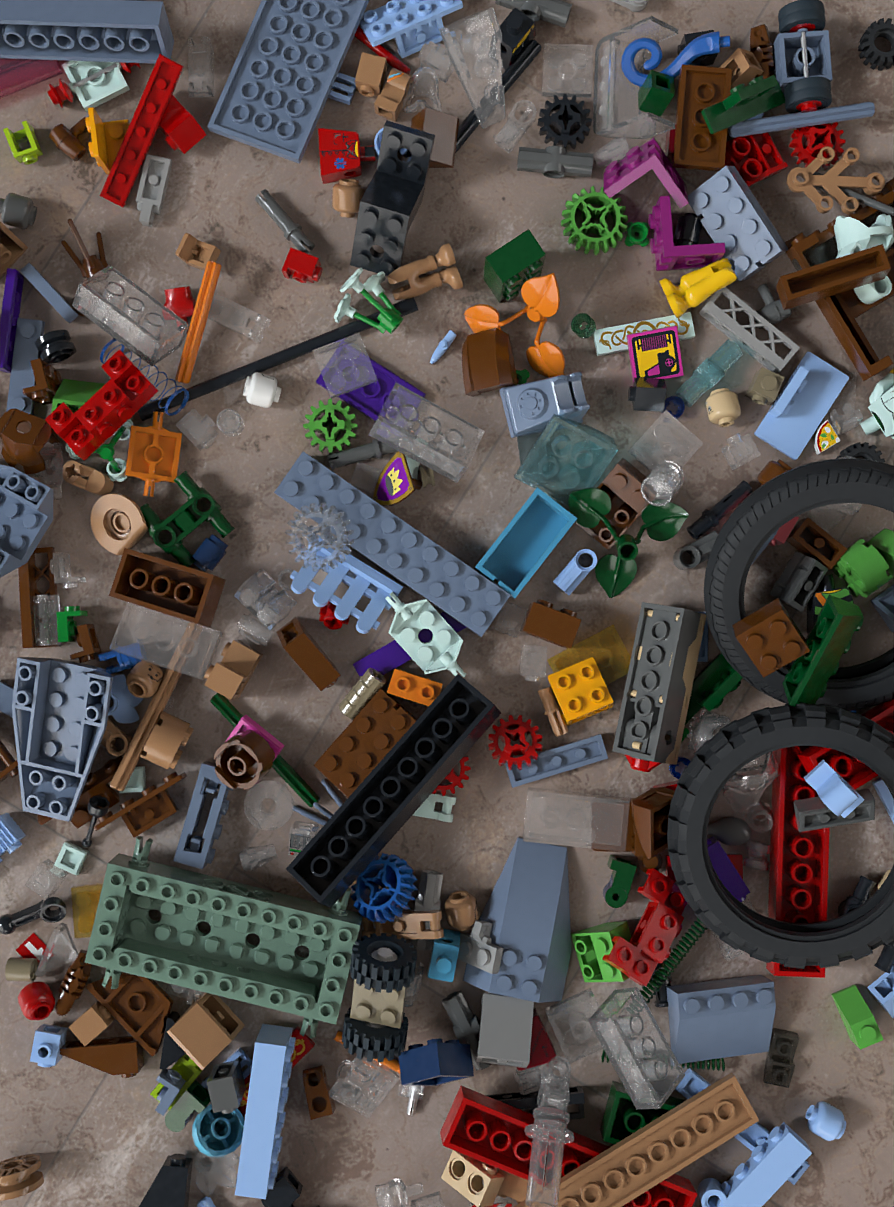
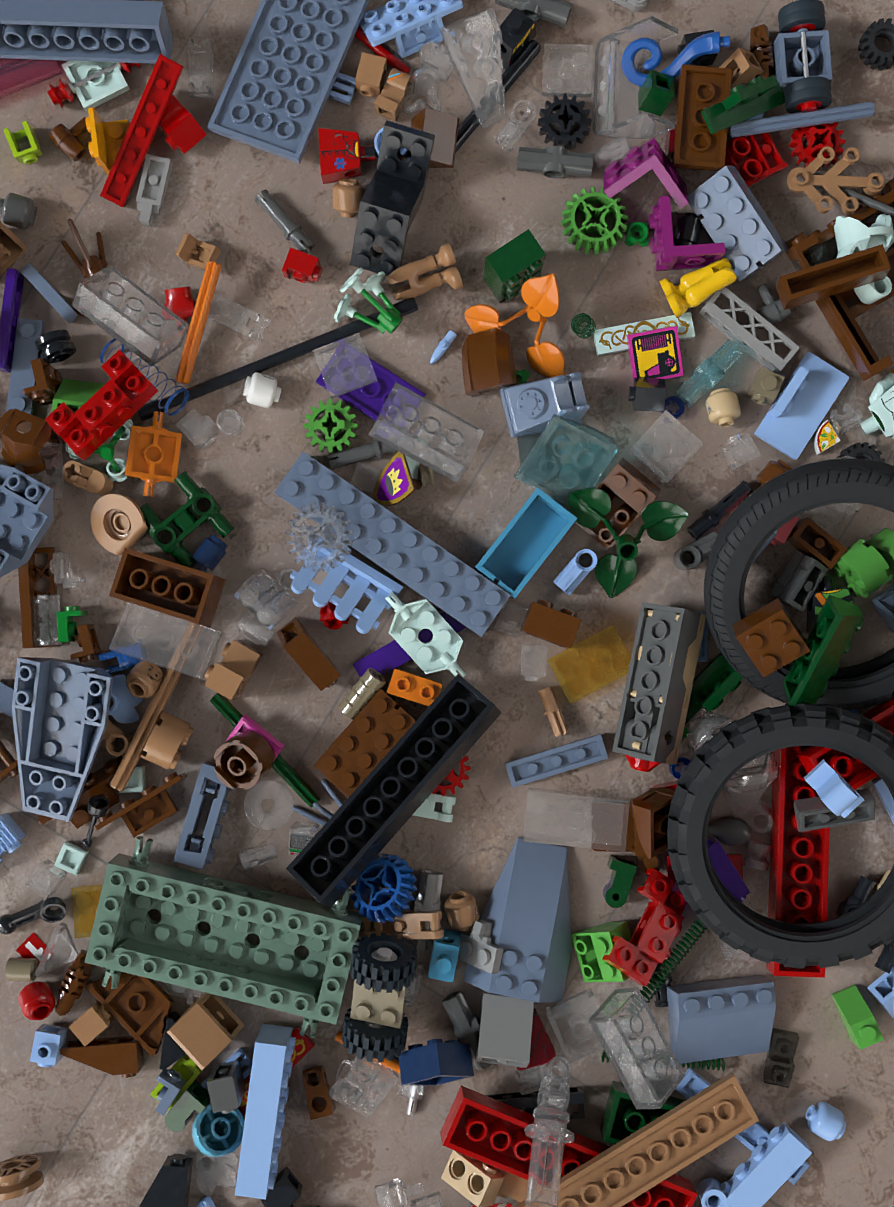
red gear [488,715,542,770] -> none
light orange bracket [548,657,614,726] -> none
clear wheel [641,461,685,506] -> none

